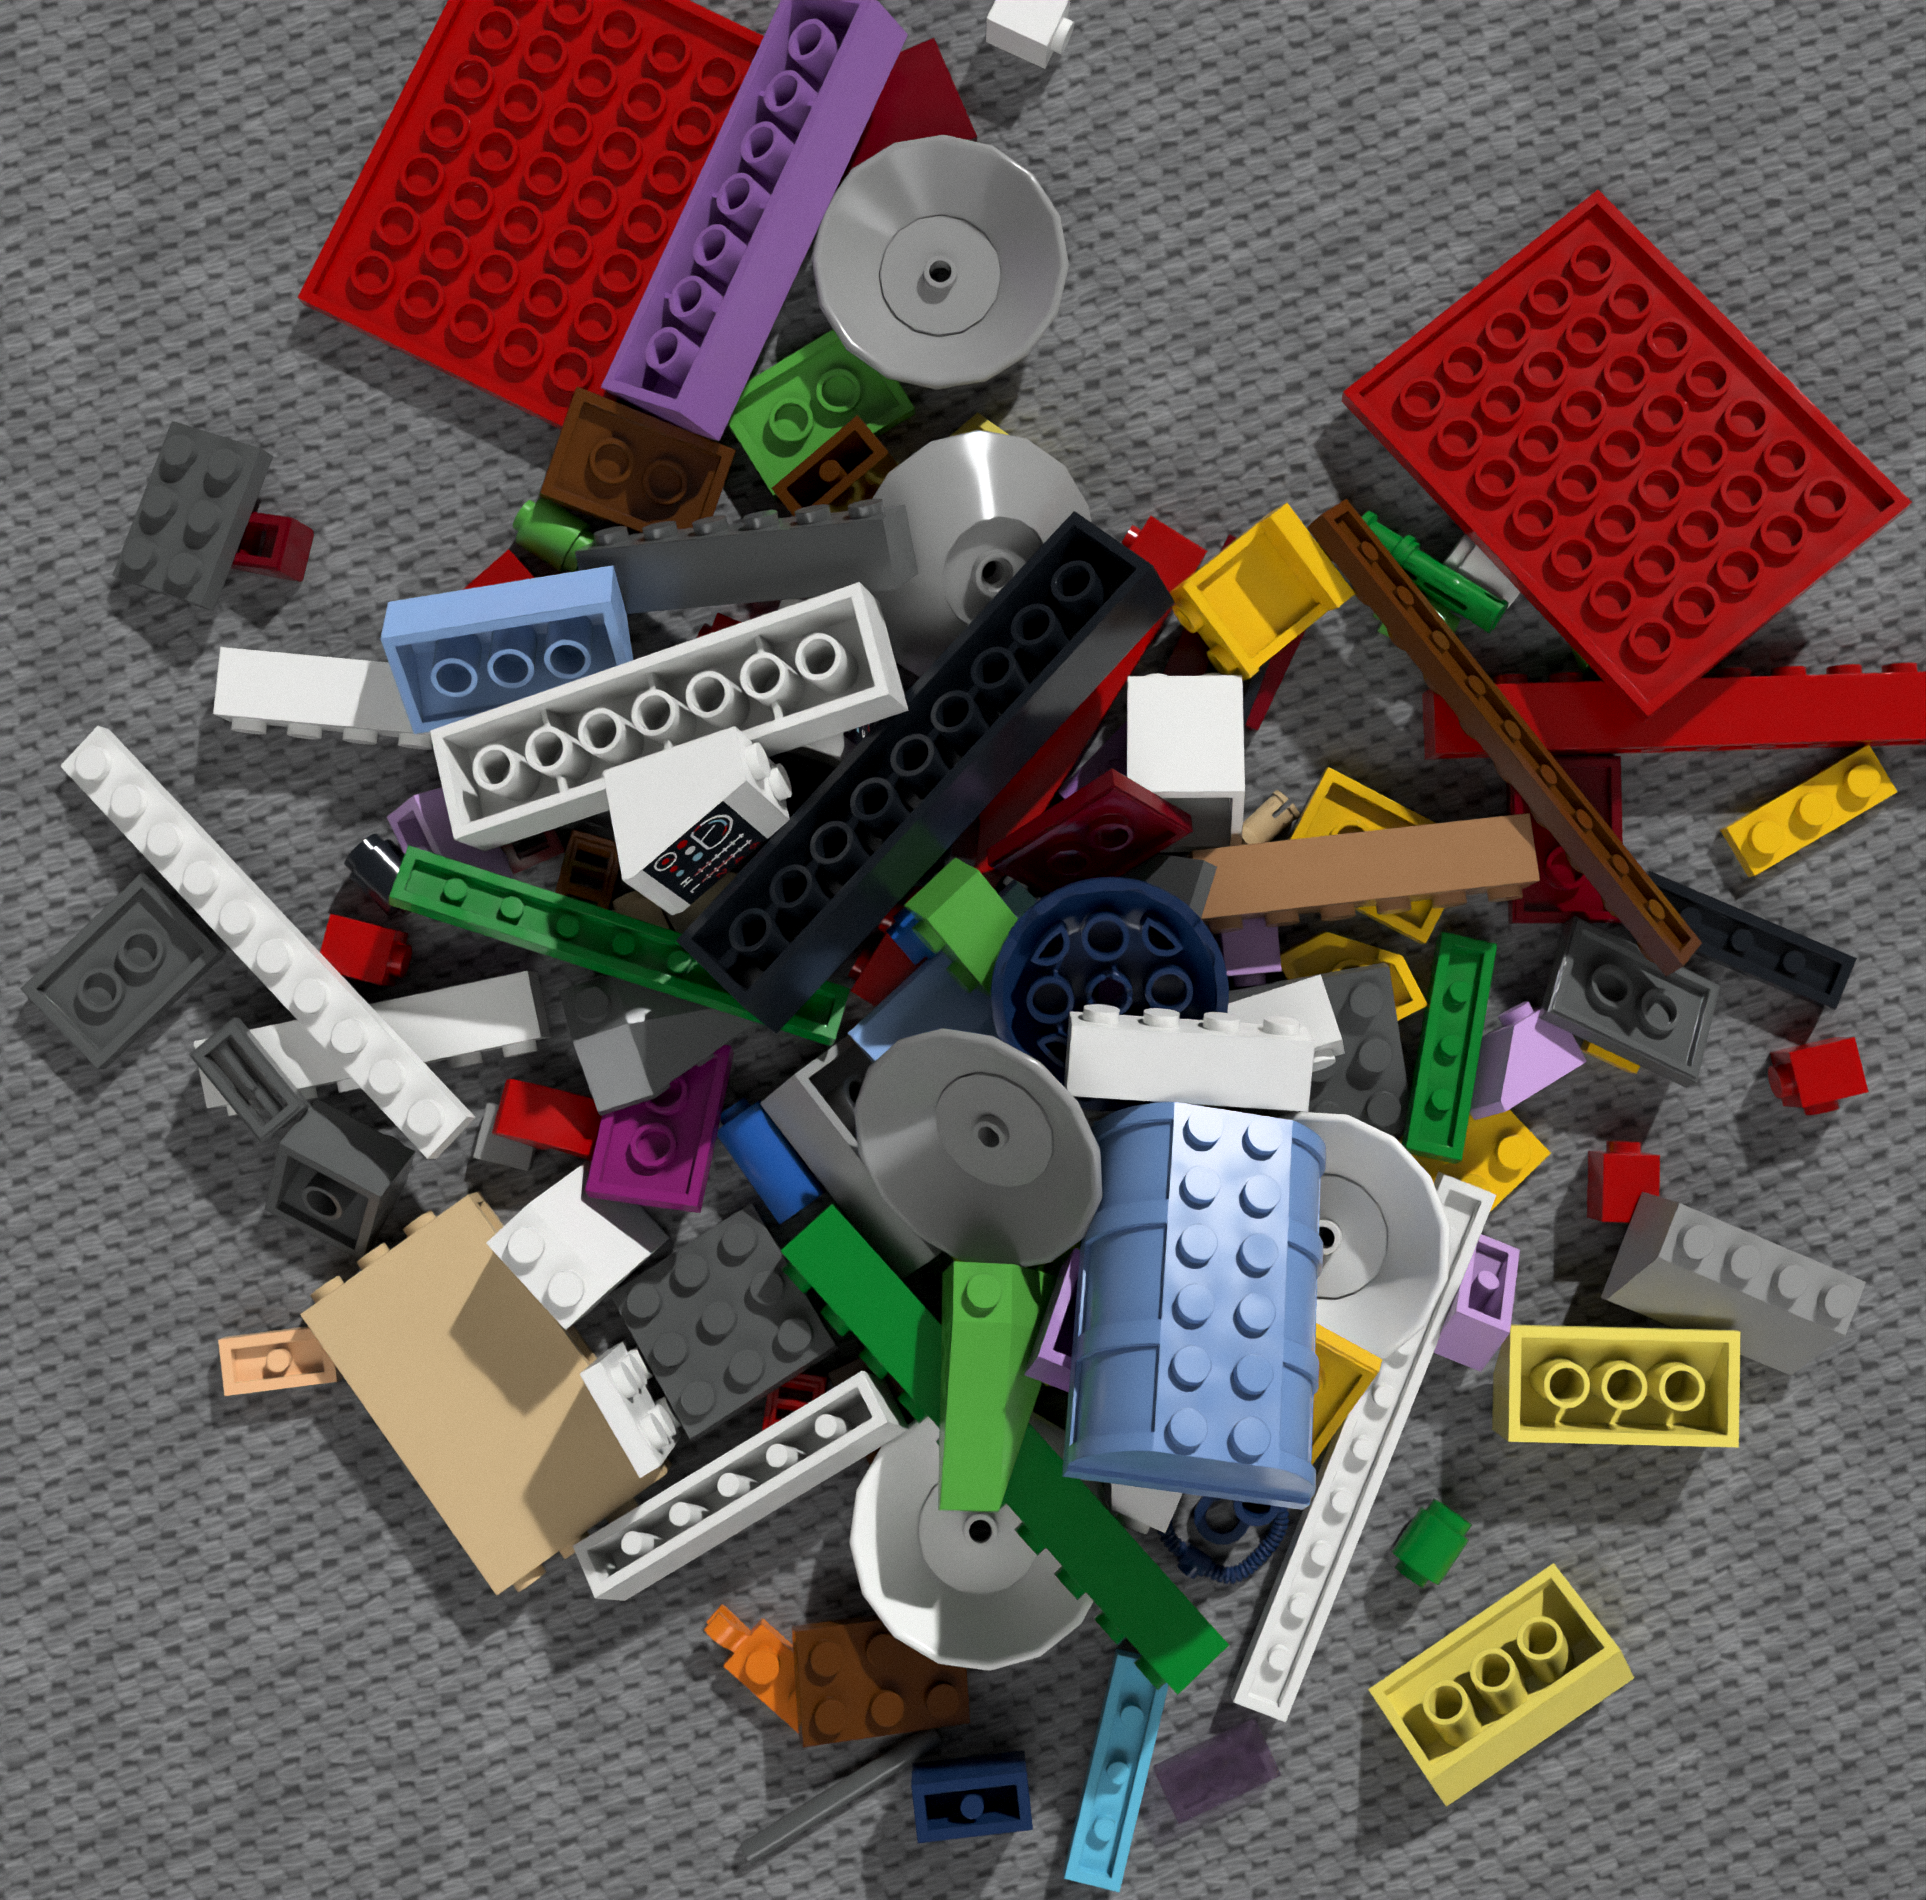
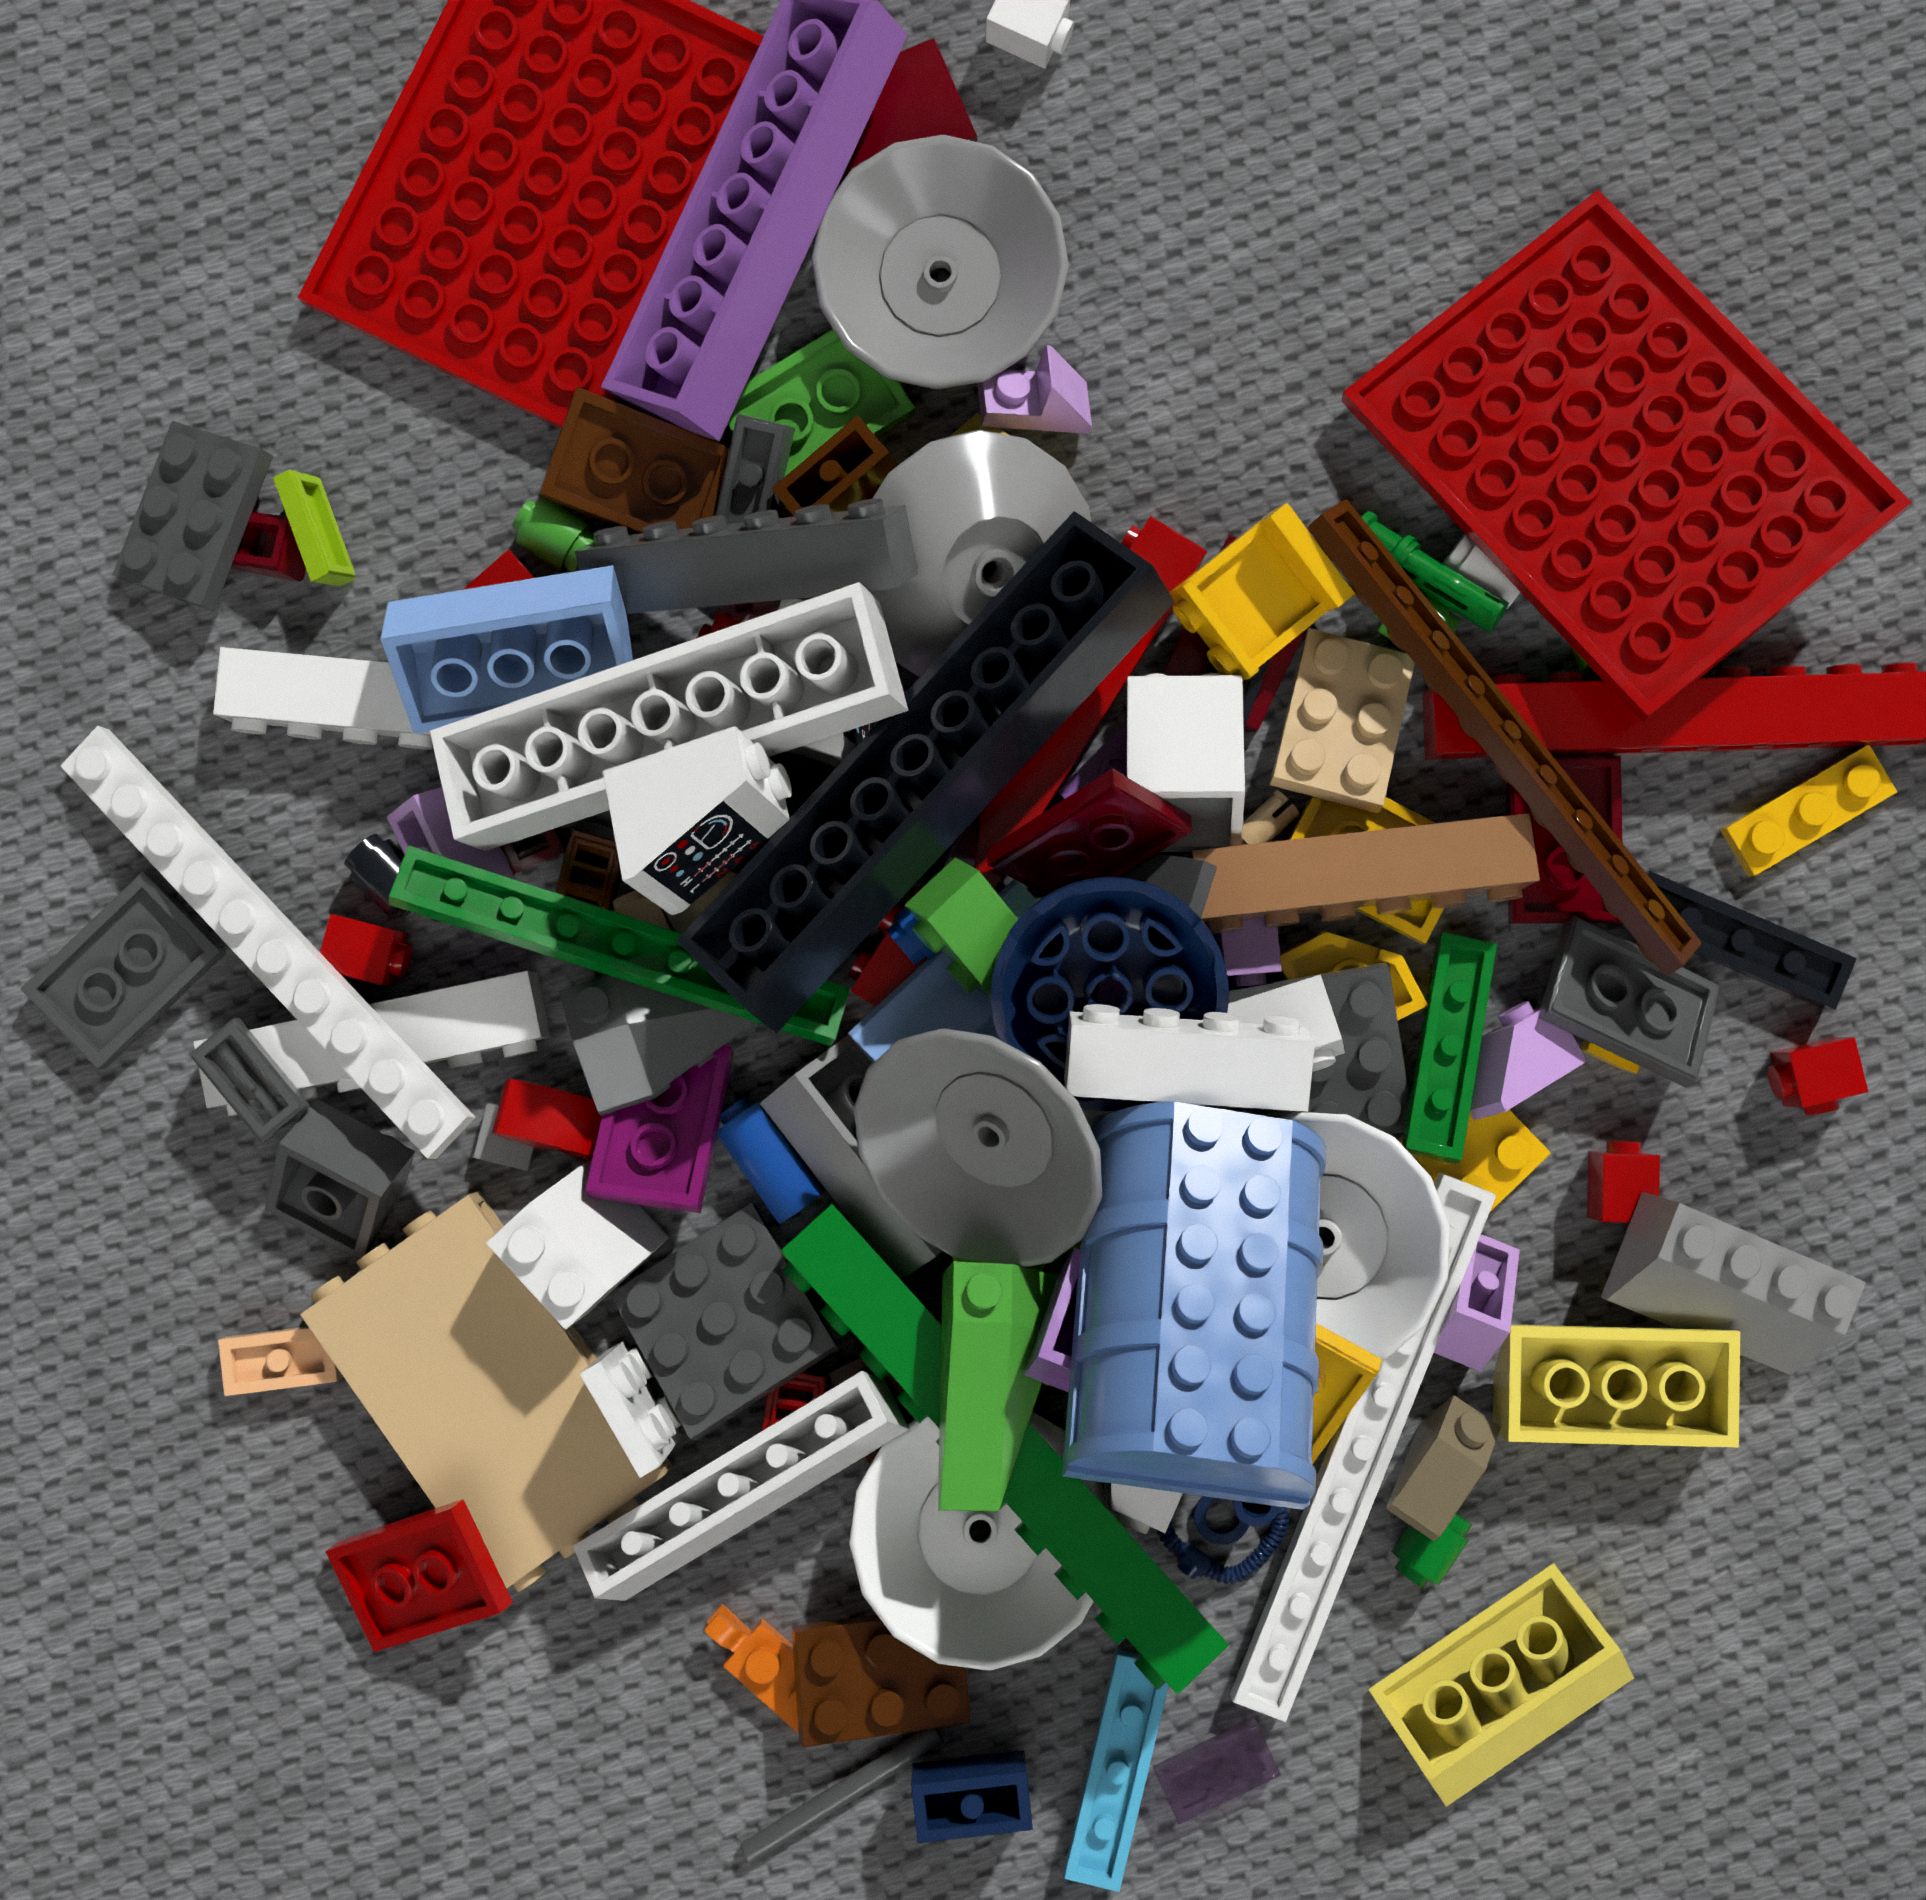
none -> lime tile [273,469,356,587]
none -> red plate [325,1499,513,1652]
none -> dark grey tile [715,413,795,524]
none -> lavender slope [977,345,1092,434]
none -> tan plate [1269,628,1415,814]
none -> dark tan slope [1386,1395,1501,1541]

